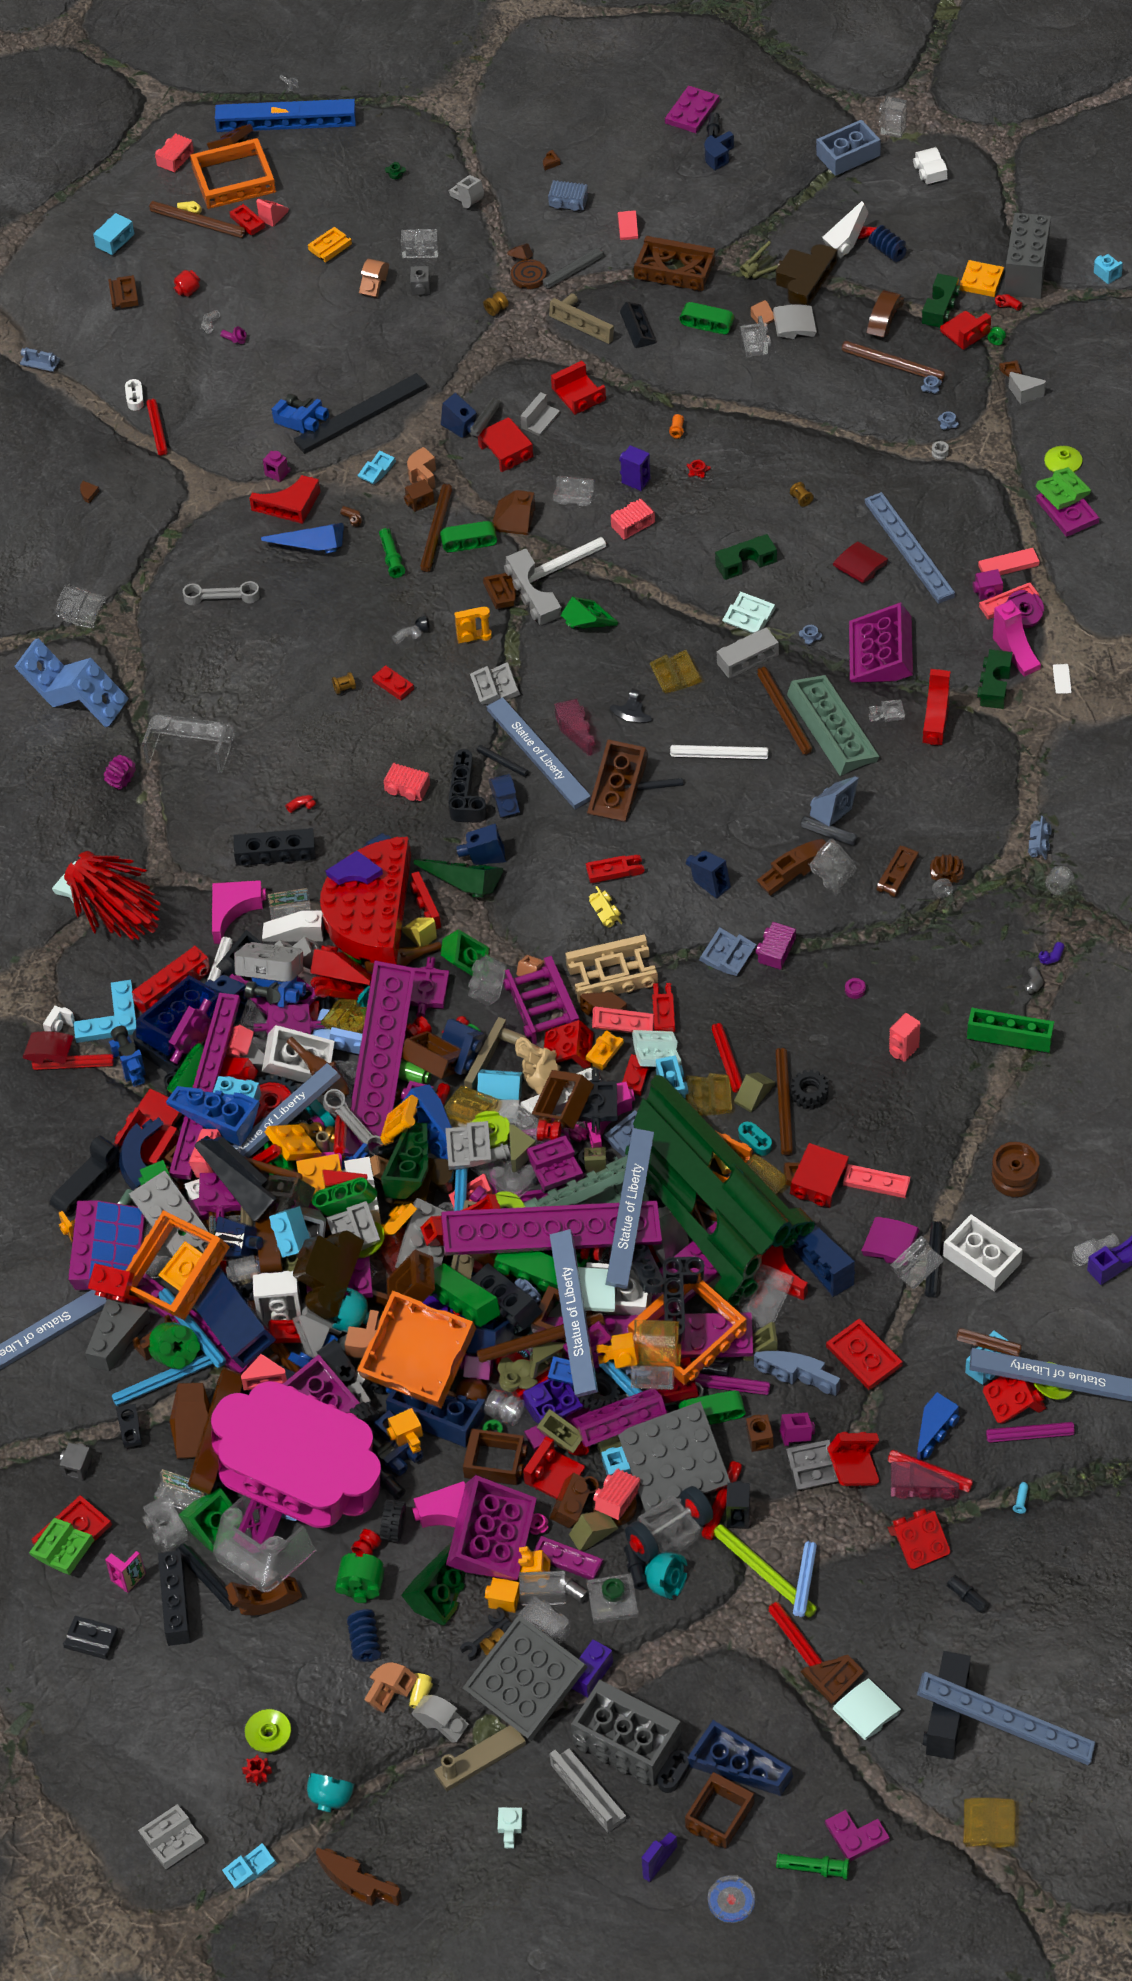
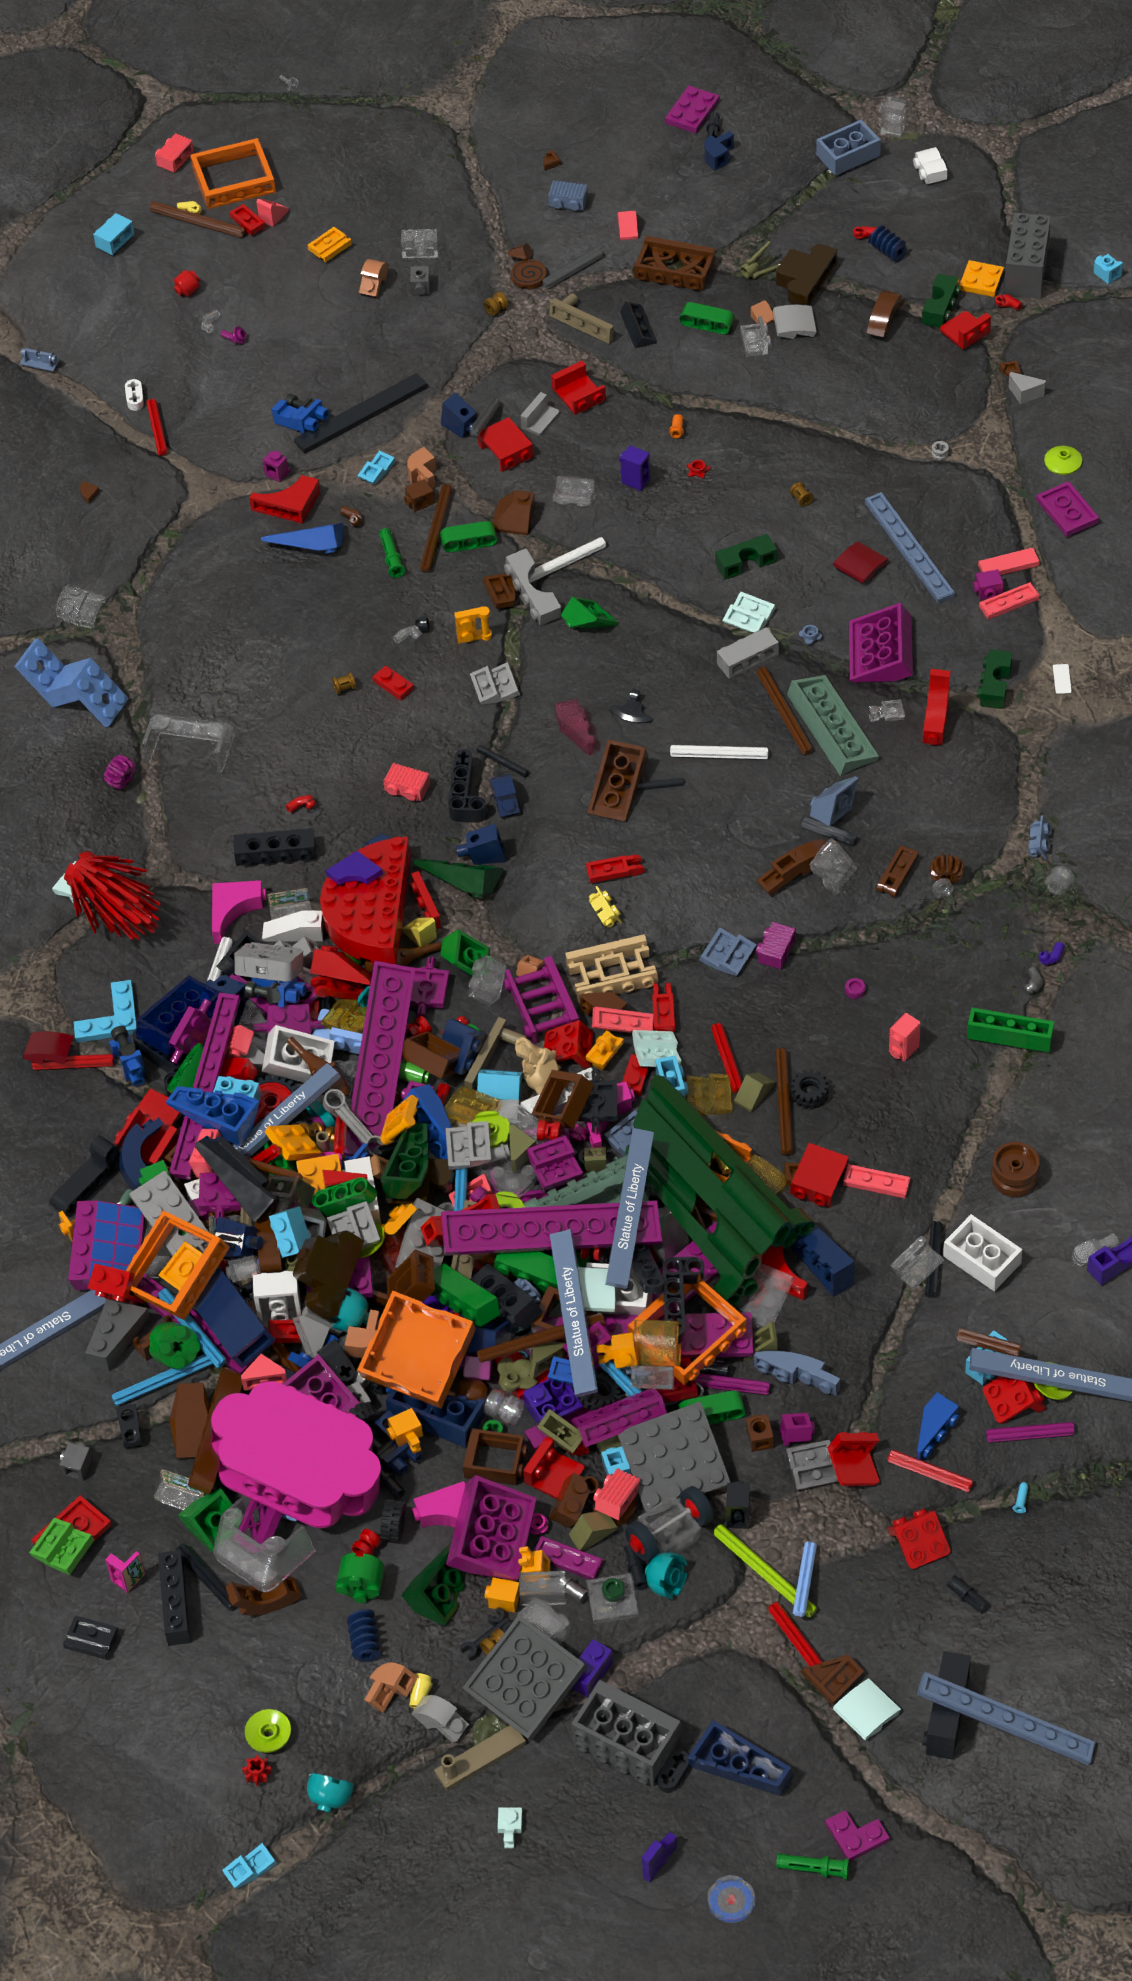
white bracket [43,1006,75,1032] -> none
reddish brown plate [108,275,139,309] -> none
red brick [132,946,211,1018] -> none
light grey slope [138,1804,205,1869] -> none
clear brick [142,1495,189,1551] -> none
light grey piece [183,581,260,605] -> none
reddish brown wing [207,124,253,150] -> none
blue brick [215,99,356,132] -> none
reddish brown slope [316,1847,402,1906] -> none
dark green plate [385,162,406,179] -> none
light grey brick [449,175,484,208] -> none
sand blue tile [487,697,591,809] -> none
light grey fence [550,1749,626,1833] -> none
coral brick [611,499,655,540] -> none
clear yellow slope [650,650,702,693] -> none
reddish brown window [685,1772,754,1849] -> none
dark blue torso [686,851,731,899] -> none
red axle [702,1461,742,1540] -> none
teal beam [738,1121,772,1156] -> none
white slope [822,201,869,259] -> none
red plate [826,1318,903,1390] -> none
reddish brown axle [842,341,945,382] -> none
magenta slope [861,1217,919,1264] -> none
clear pink slope [891,1462,959,1500] -> none
sand blue plate [921,375,941,394] -> none
sand blue plate [938,411,958,430] -> none
clear yellow slope [963,1798,1016,1848] -> none
green bush [987,327,1006,345] -> none
dark pink arch [993,600,1041,677] -> none
magenta plate [1006,590,1044,628] -> none
bright green slope [1036,467,1091,510] -> none

